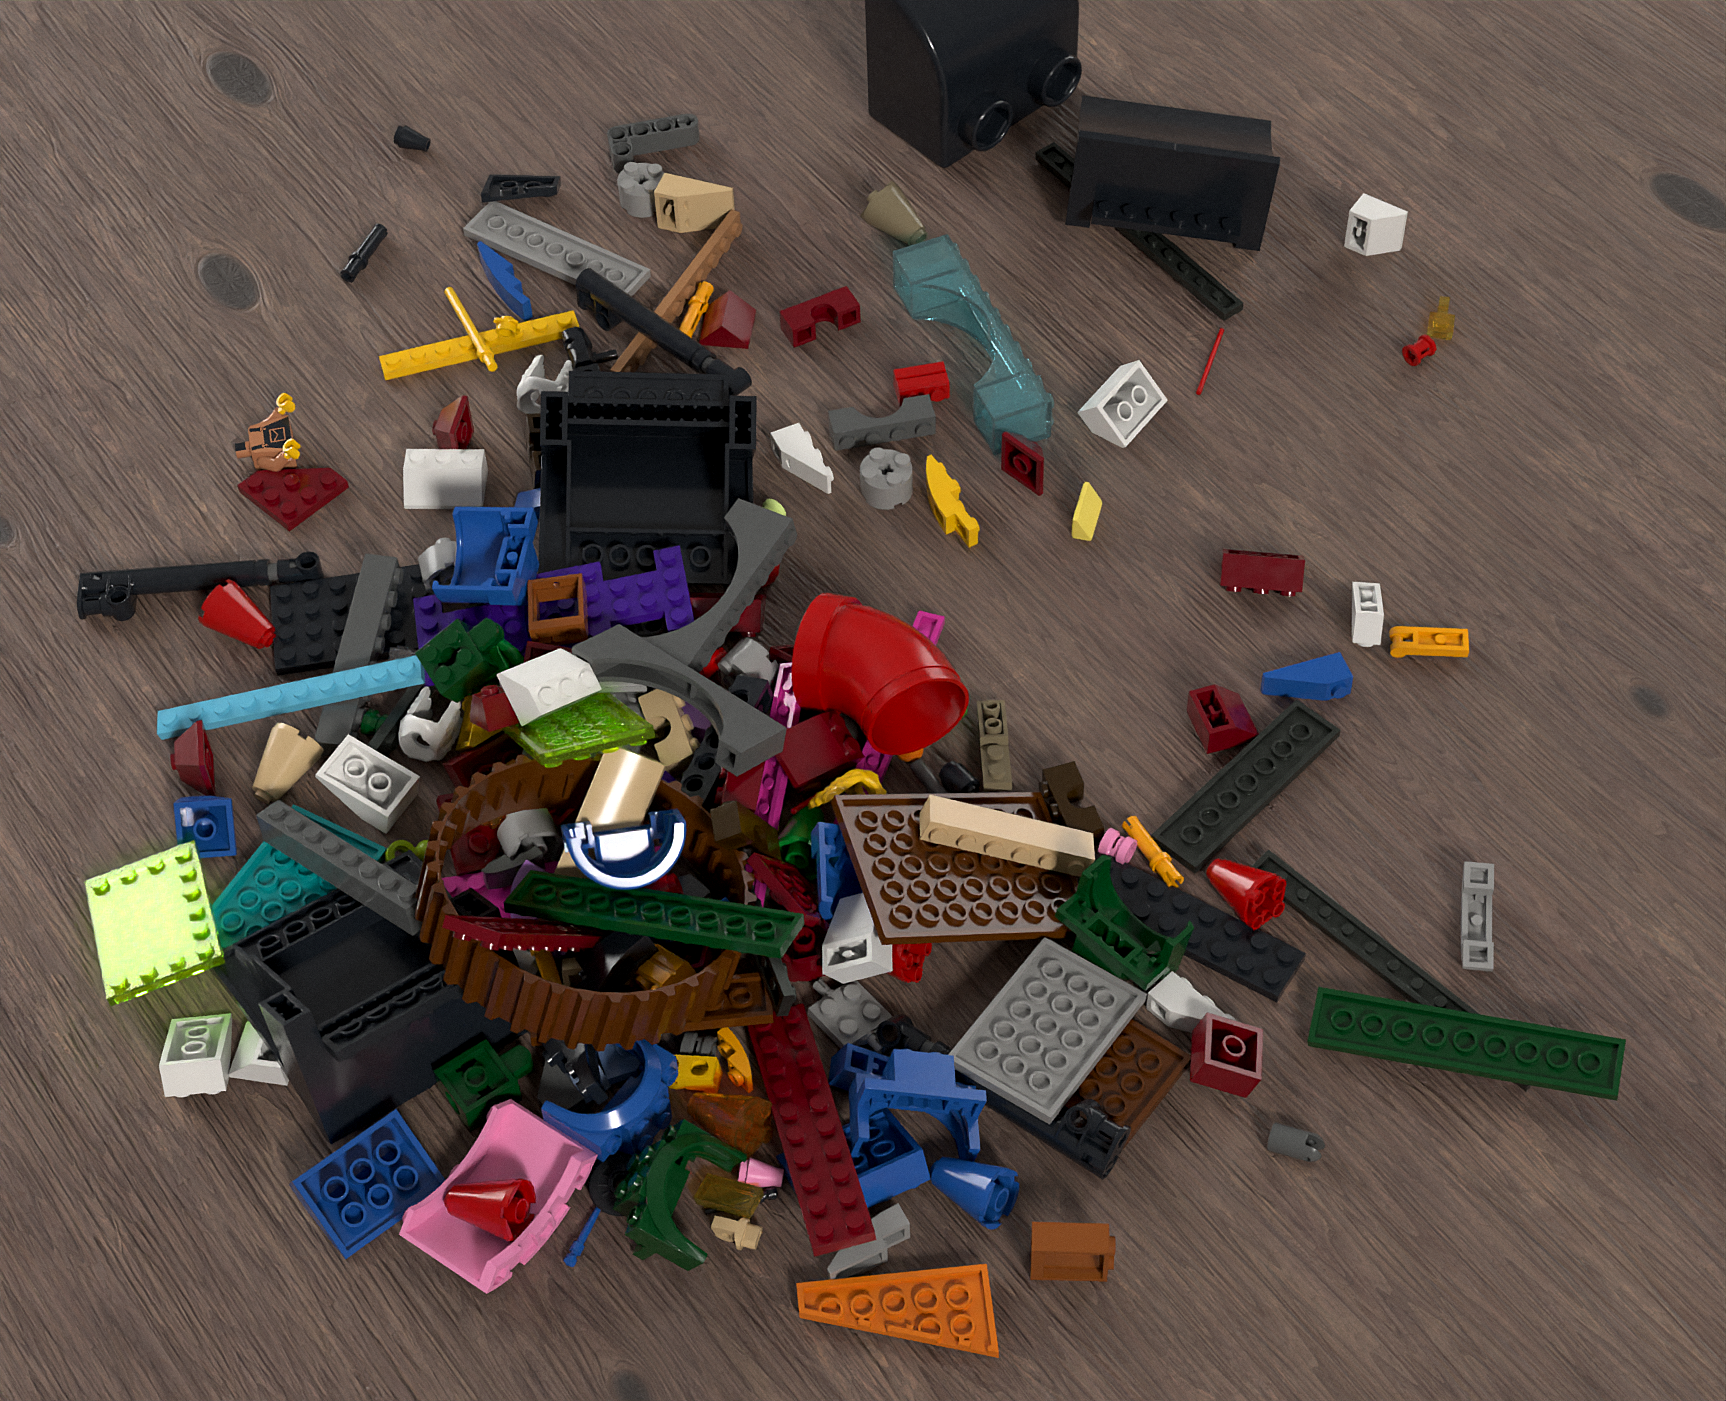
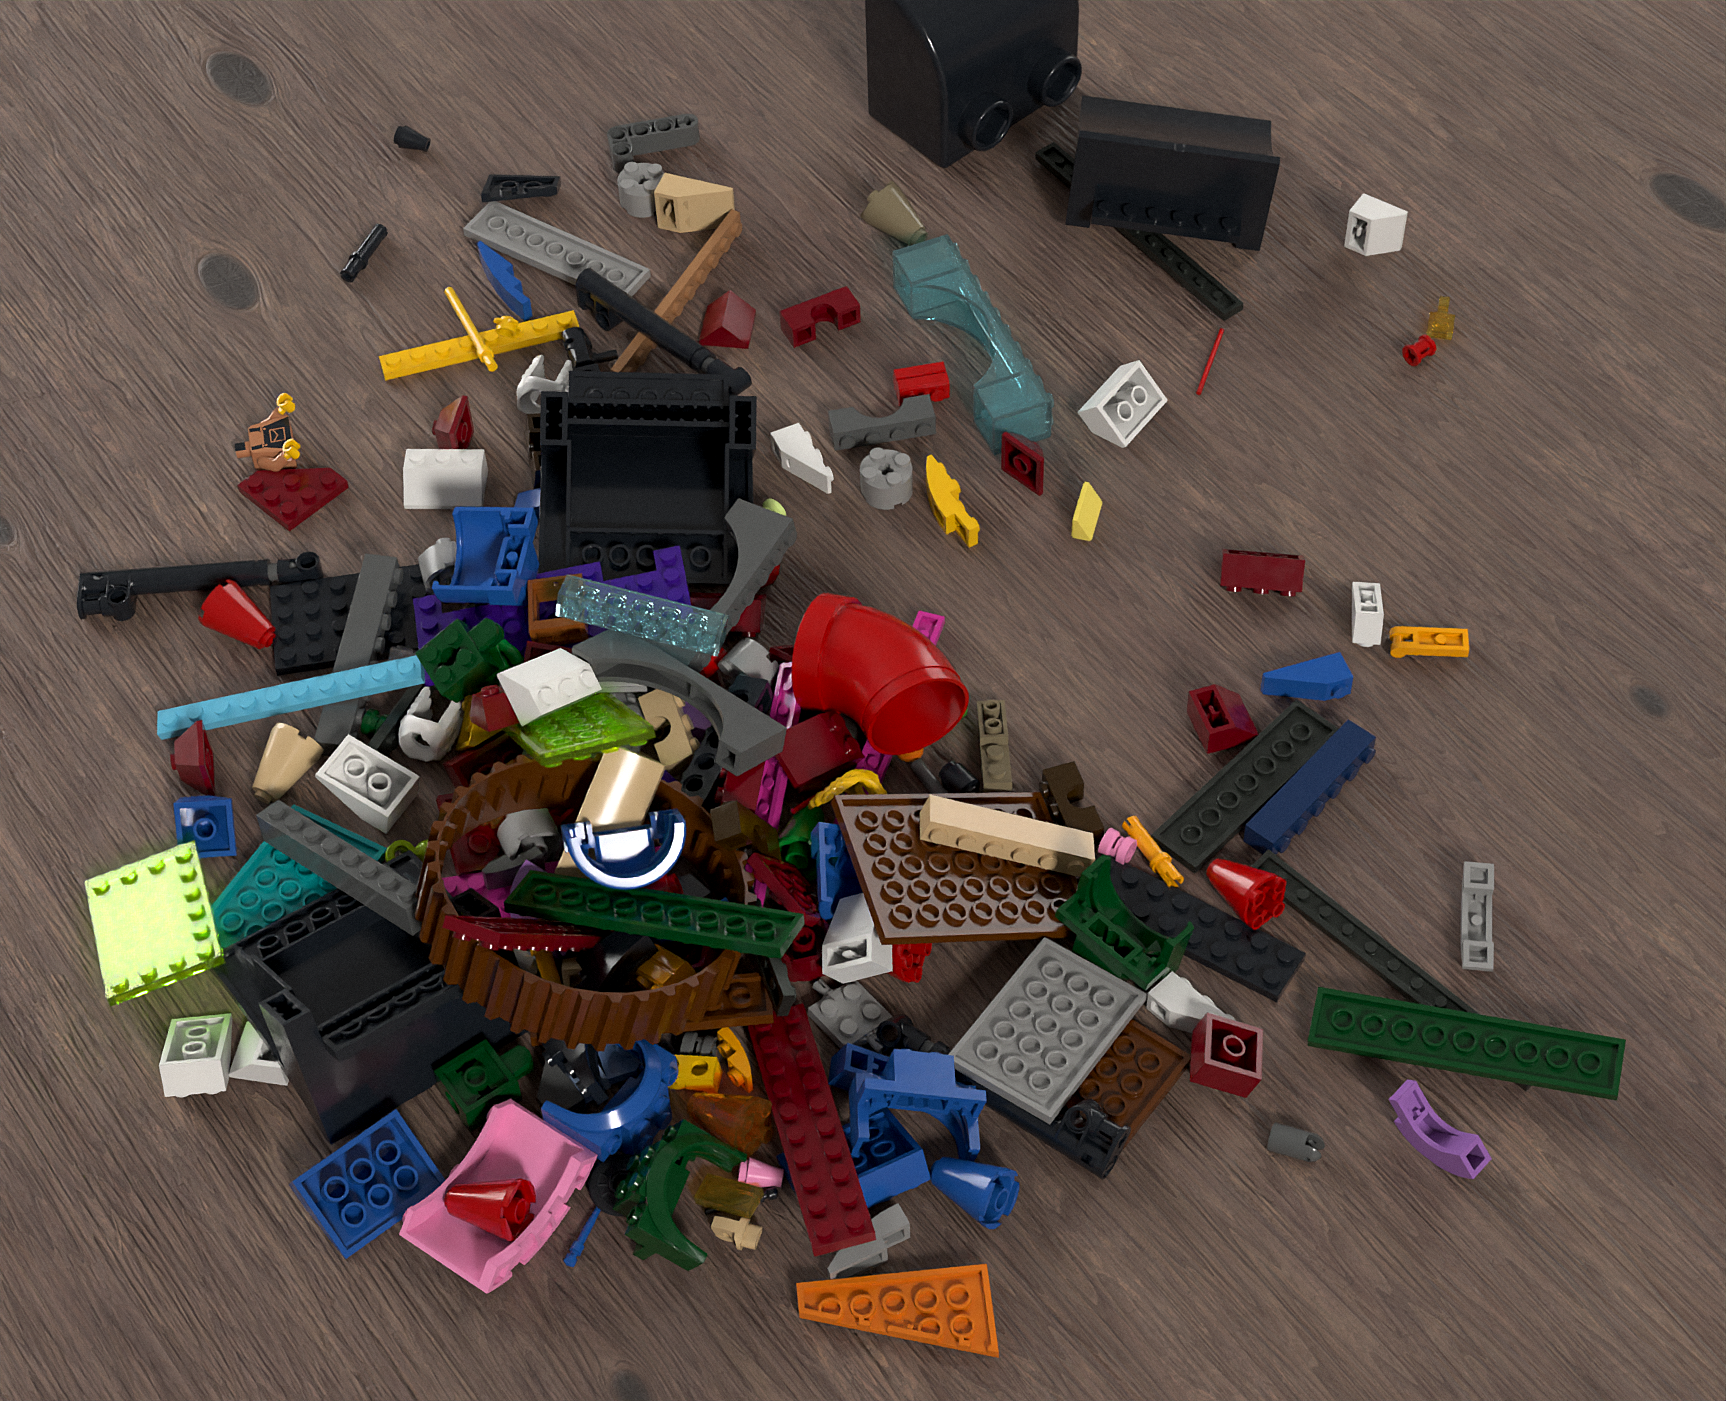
light orange pin [679,281,714,338] -> none
dark orange window [1030,1222,1116,1282] -> none
none -> clear light blue brick [555,574,729,657]
none -> dark blue brick [1243,719,1376,855]
none -> medium lavender arch [1388,1079,1492,1179]

